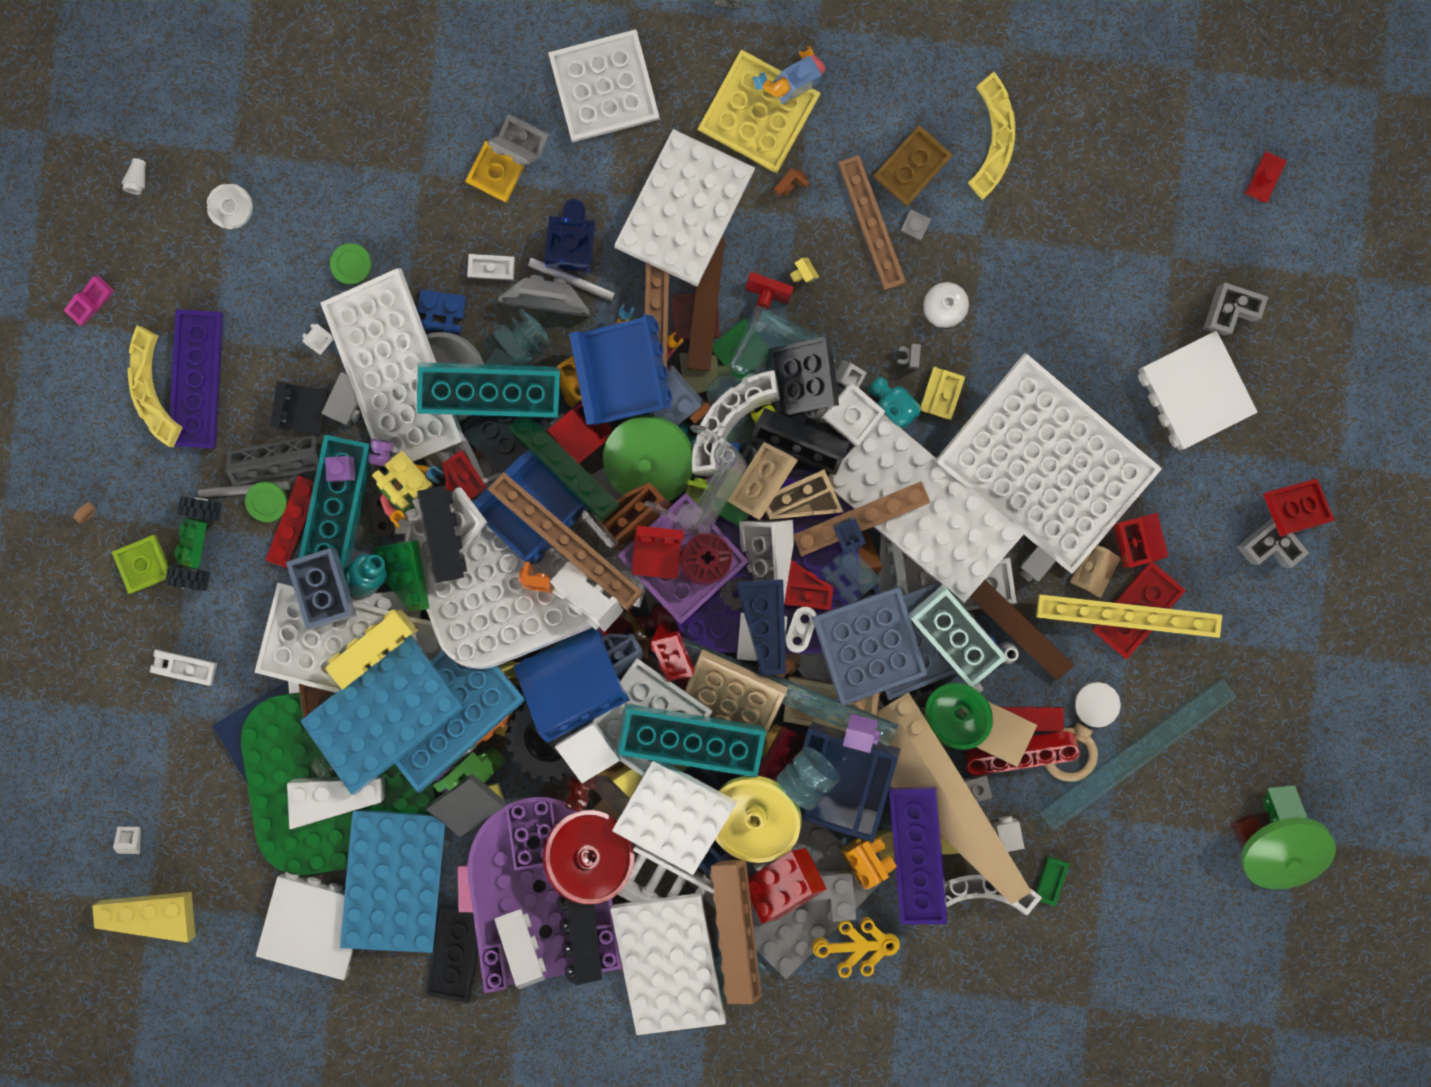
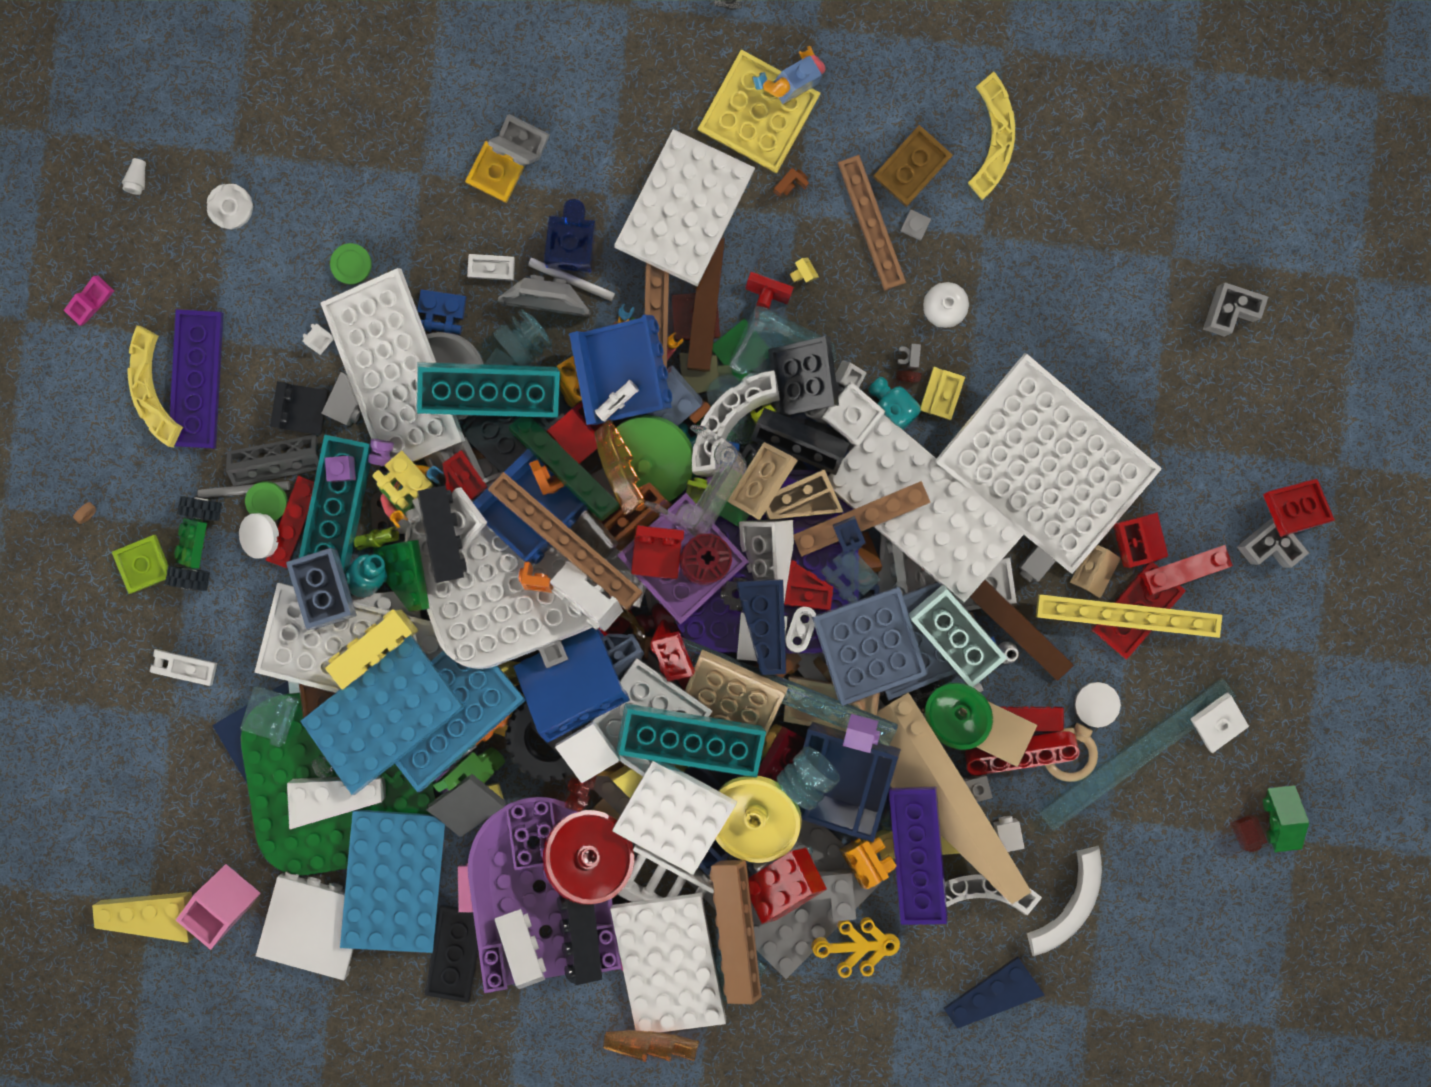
white slope [113,827,140,854] -> none
white plate [548,29,660,143] -> none
green tile [1035,855,1070,907] -> none
white panel [1138,331,1257,450] -> none
bright green dish [1241,818,1336,889] -> none
red tile [1245,151,1286,203] -> none
none -> bright pink slope [176,864,261,950]
none -> white tile [239,513,279,558]
none -> clear light blue bracket [241,686,299,747]
none -> lime pin [354,526,399,551]
none -> orange bracket [529,460,564,495]
none -> light grey plate [538,640,569,669]
none -> clear orange slope [594,419,645,515]
none -> white pin [595,380,639,422]
none -> clear orange slope [603,1030,700,1062]
none -> medium nougat tile [813,656,833,683]
none -> clear red tile [896,371,922,384]
none -> dark blue wing [944,956,1044,1029]
none -> white brick [1027,846,1102,956]
none -> plate [1141,545,1233,595]
none -> white plate [1190,692,1249,753]

